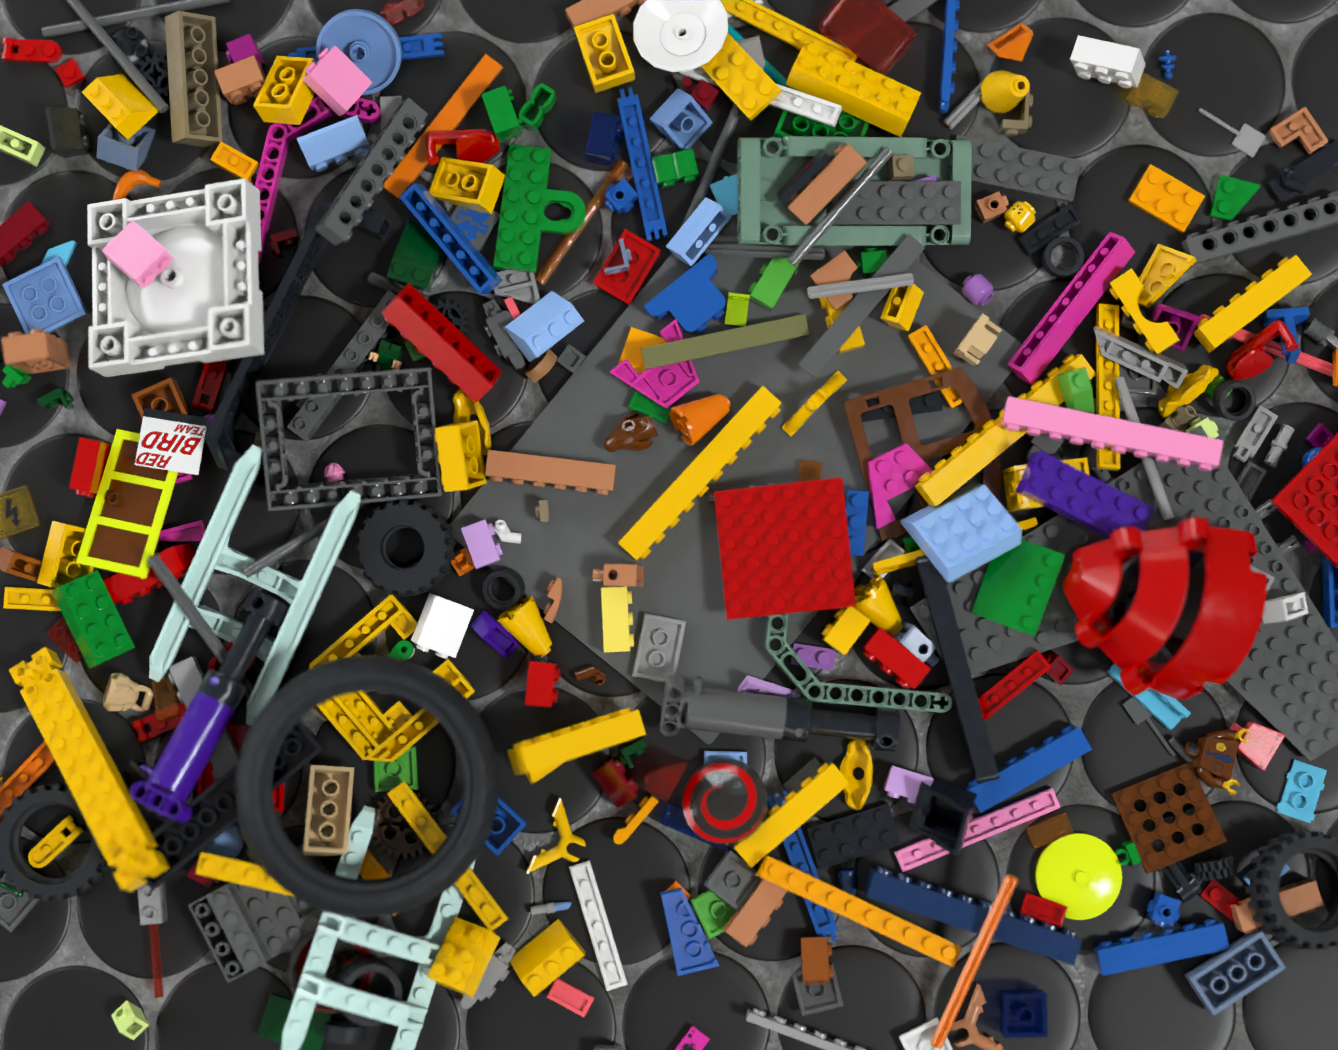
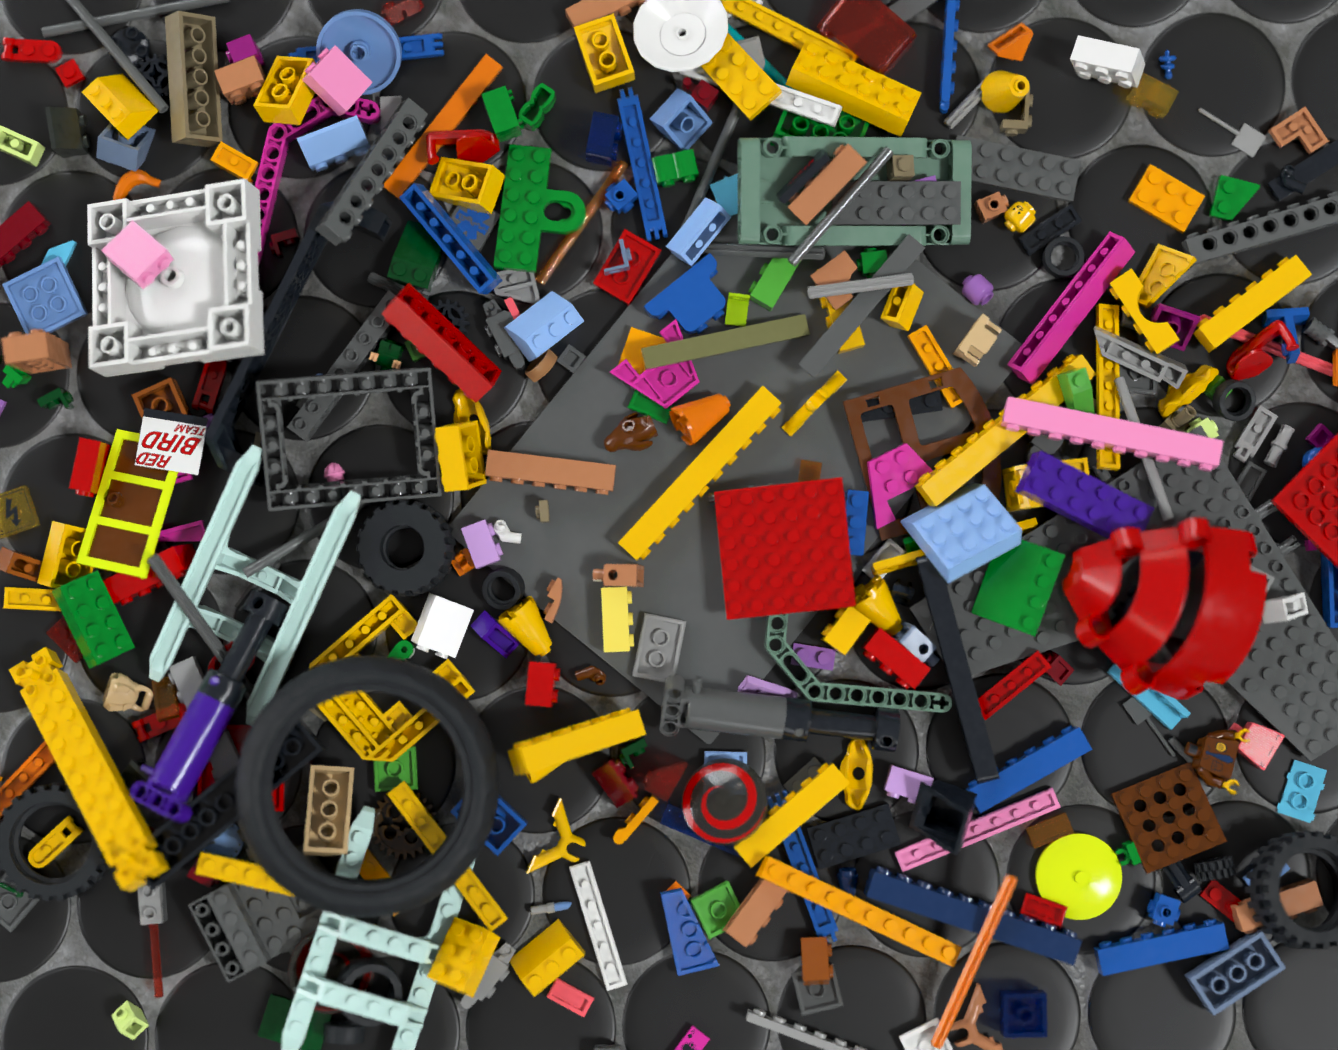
dark grey plate [703,850,762,911] -> none

